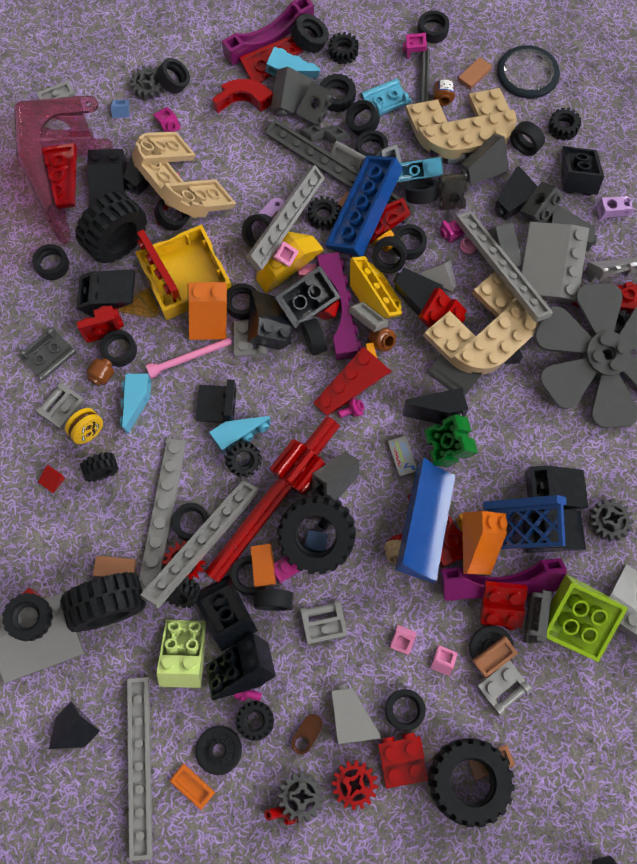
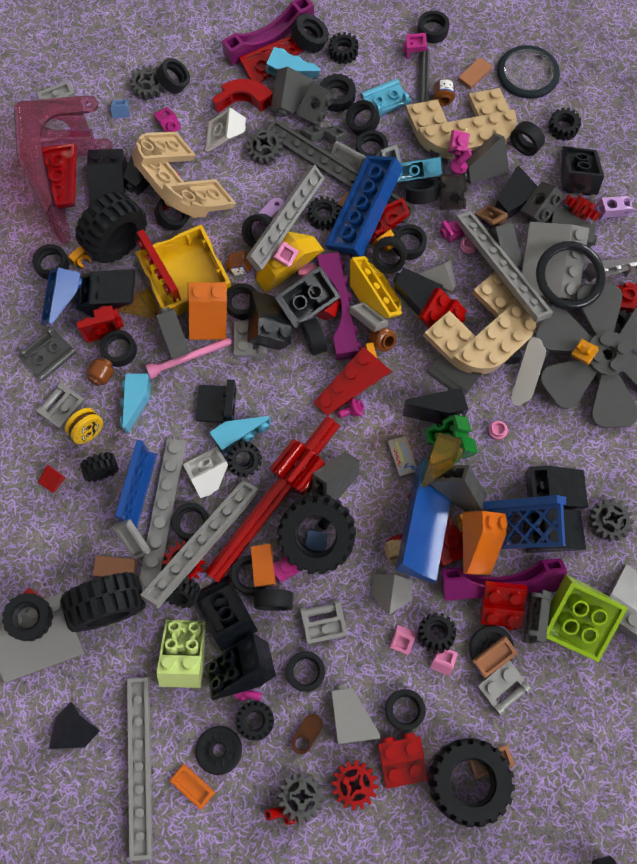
none -> slope [40,267,82,325]
none -> light orange tile [68,246,92,270]
none -> light grey tile [112,519,151,559]
none -> blue fence [115,440,157,528]
none -> dark grey slope [156,307,190,359]
none -> white slope [183,447,228,498]
none -> white slope [205,108,246,151]
none -> dark orange head [225,250,253,276]
none -> dark grey gear [246,126,284,165]
none -> black tyre [286,651,325,692]
none -> light grey slope [371,574,413,615]
none -> black tyre [418,612,457,654]
none -> clear yellow slope [421,432,463,487]
none -> dark grey slope [428,465,486,510]
none -> dark pink bracket [448,130,472,157]
none -> dark pink plate [450,150,472,174]
none -> medium nougat slope [474,204,508,226]
none -> bright pink plate [488,421,508,440]
none -> white sticker [511,337,546,406]
none -> black wedge [536,241,606,310]
none -> red gear [563,194,601,221]
none -> light orange tile [571,339,599,365]

